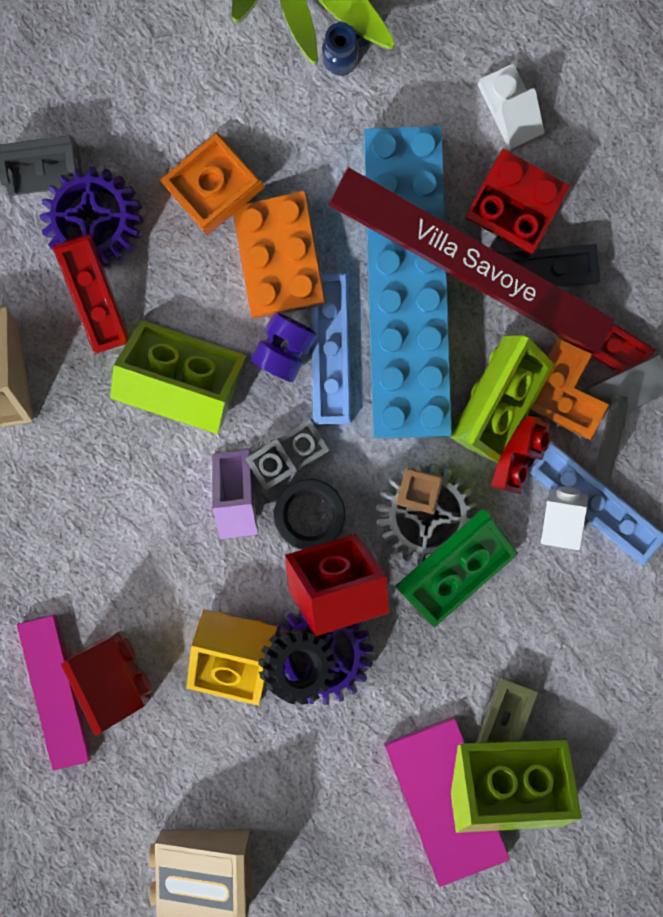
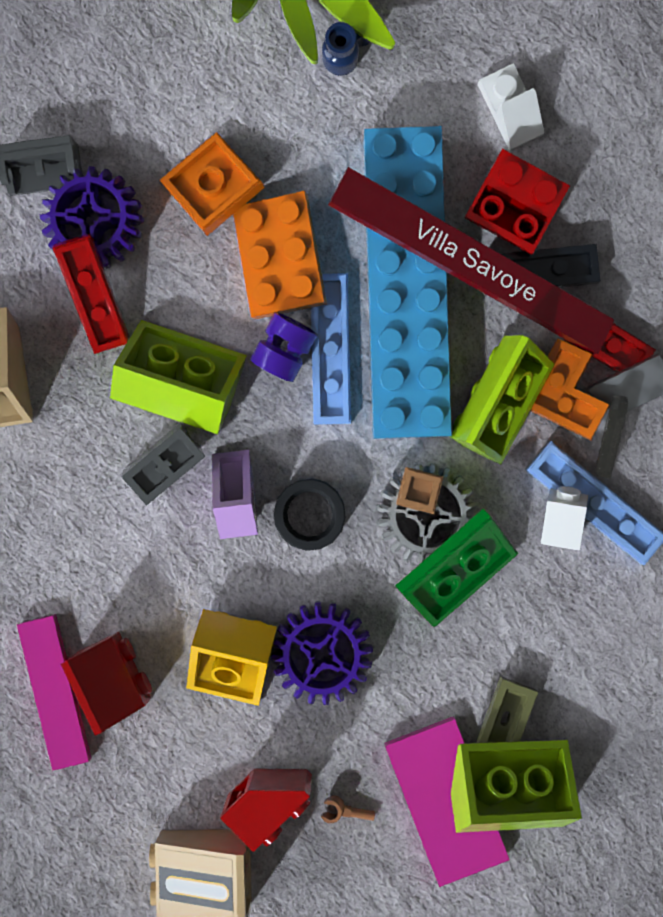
light grey slope [245,419,330,491] -> none
black tyre [258,628,336,705] -> none
red brick [285,534,389,636] -> none
red slope [491,416,551,494] -> none
none -> dark grey hinge [121,422,205,506]
none -> red slope [220,768,312,852]
none -> nougat hand [321,795,375,823]

